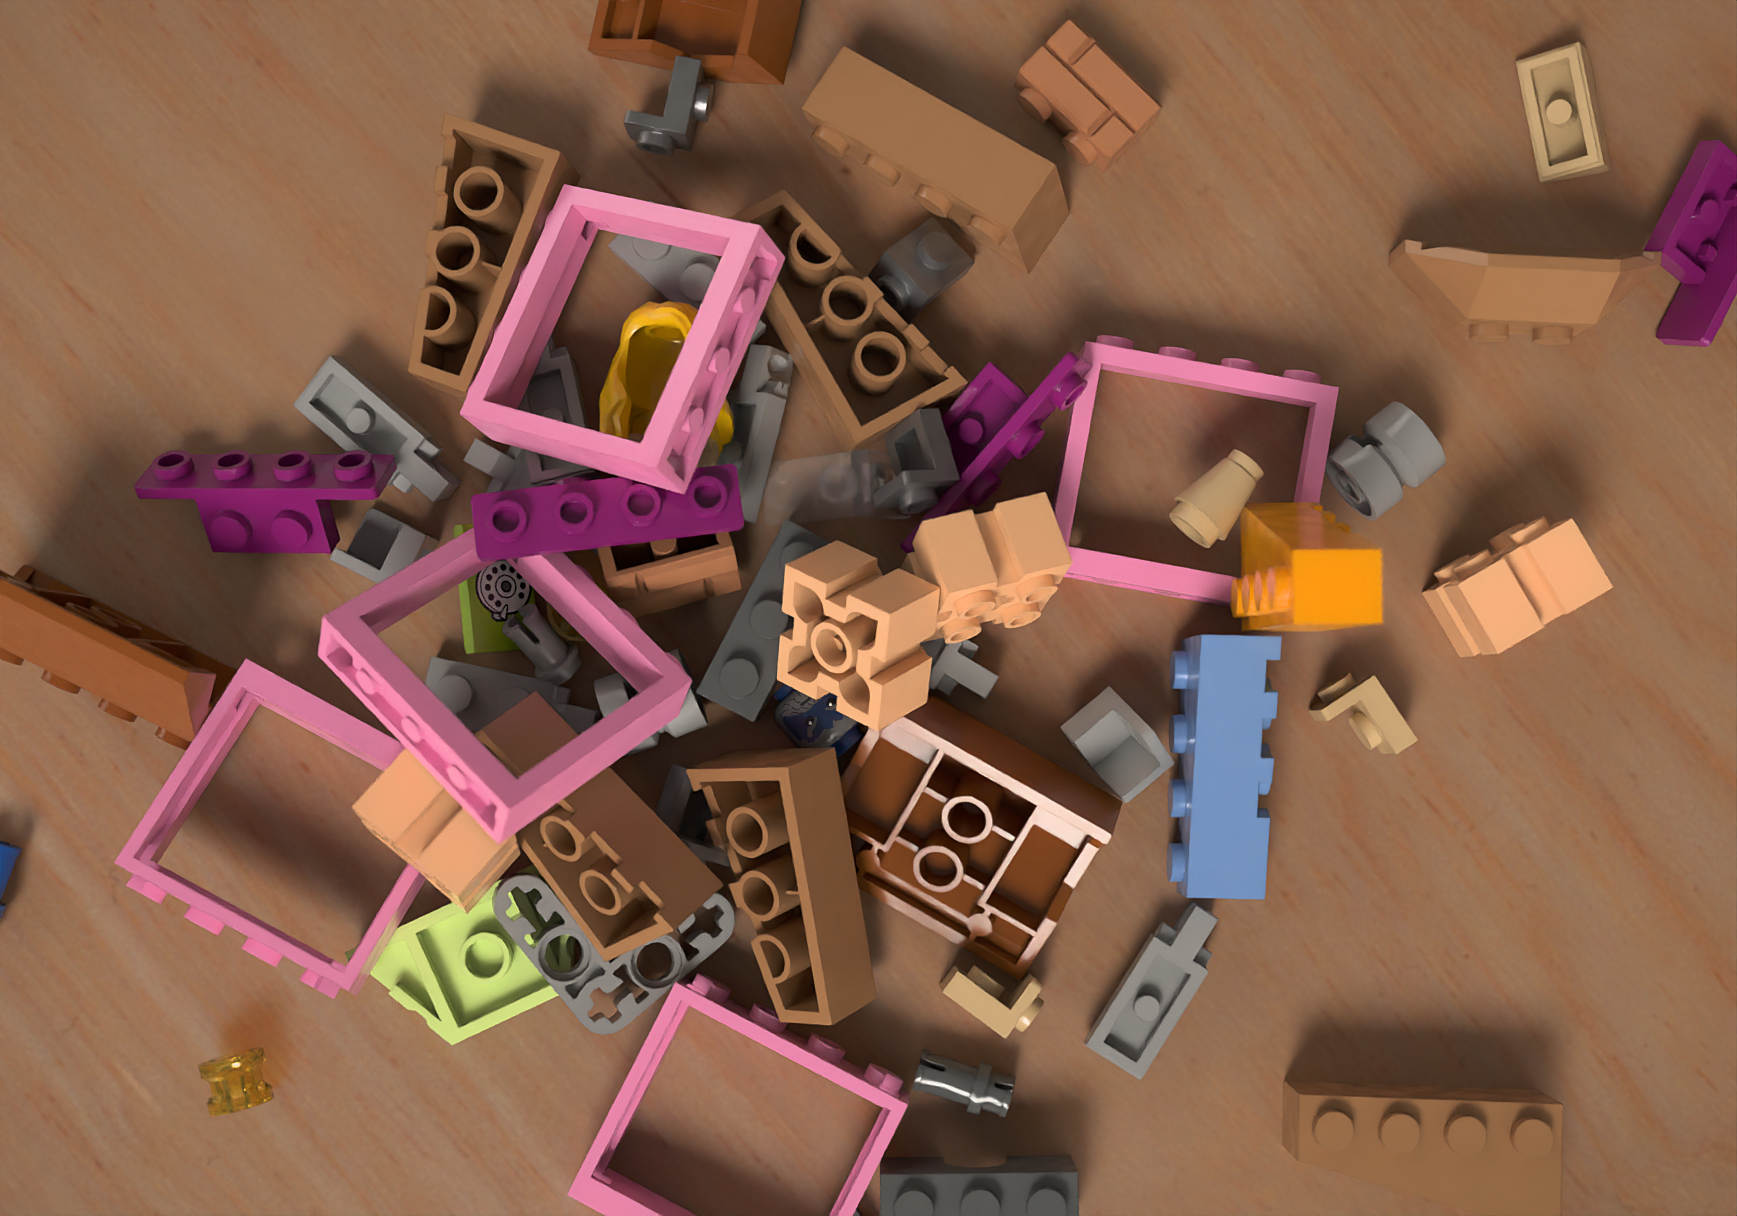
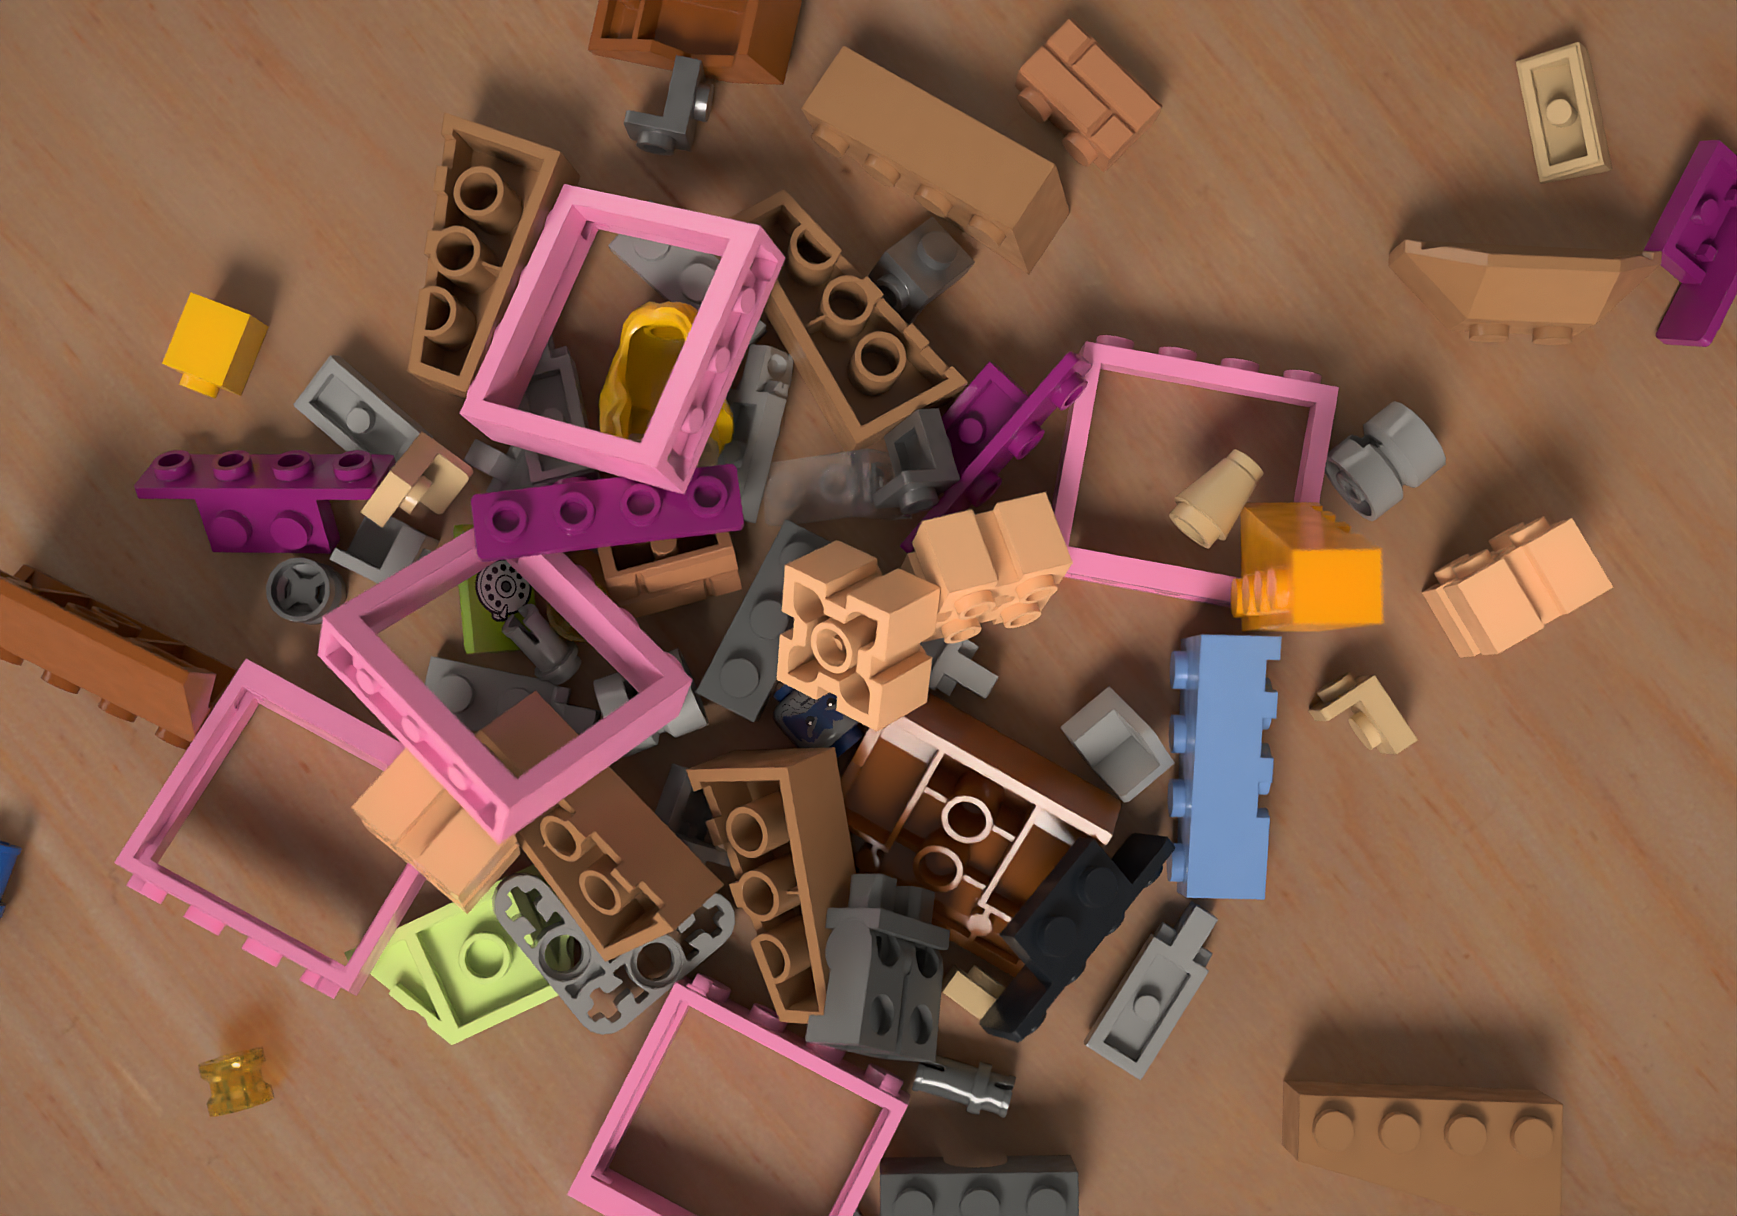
none -> yellow brick [162,292,269,399]
none -> flat silver wheel [266,557,347,625]
none -> tan bracket [361,431,473,527]
none -> dark grey hips [805,874,950,1062]
none -> black bracket [979,833,1175,1043]

